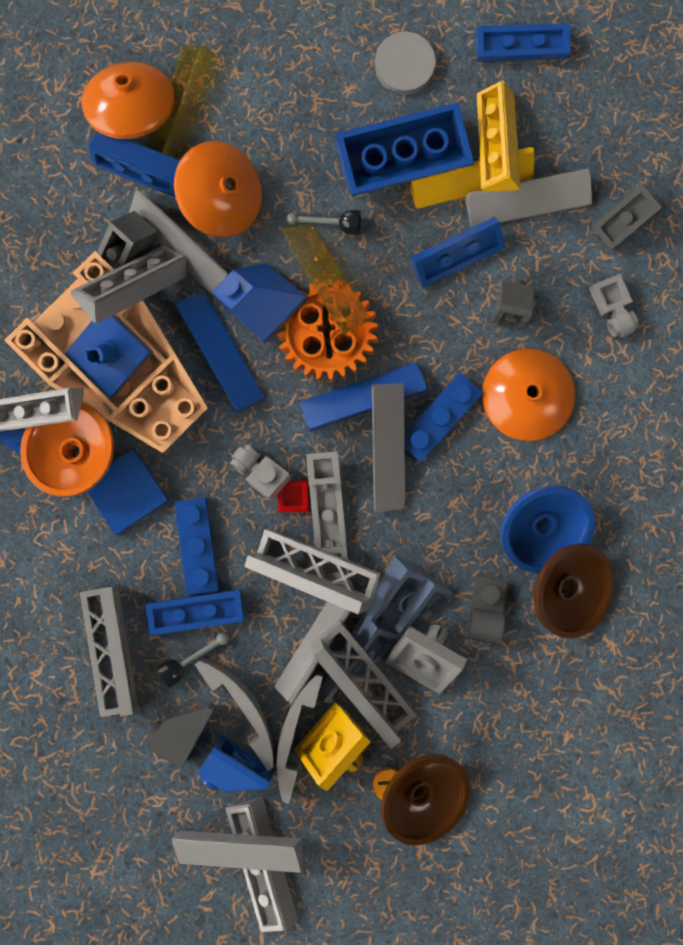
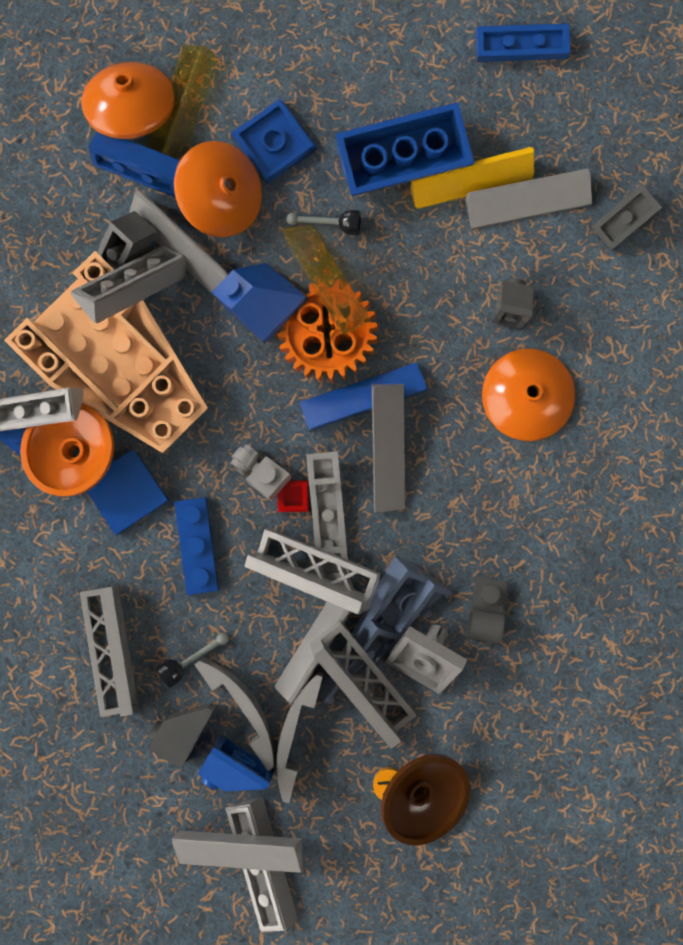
blue tile [64,314,154,398] -> none
blue plate [145,589,245,636] -> none
blue slope [175,292,265,413] -> none
yellow tile [294,702,371,791] -> none
light grey tile [374,31,436,95] -> none
blue plate [404,373,483,463] -> none
blue plate [410,217,506,288] -> none
yellow slope [477,80,521,192] -> none
blue dish [501,485,595,573] -> none
reddish brown dish [534,543,615,638] -> none
light grey plate [589,274,639,338] -> none
none -> blue tile [231,98,316,185]

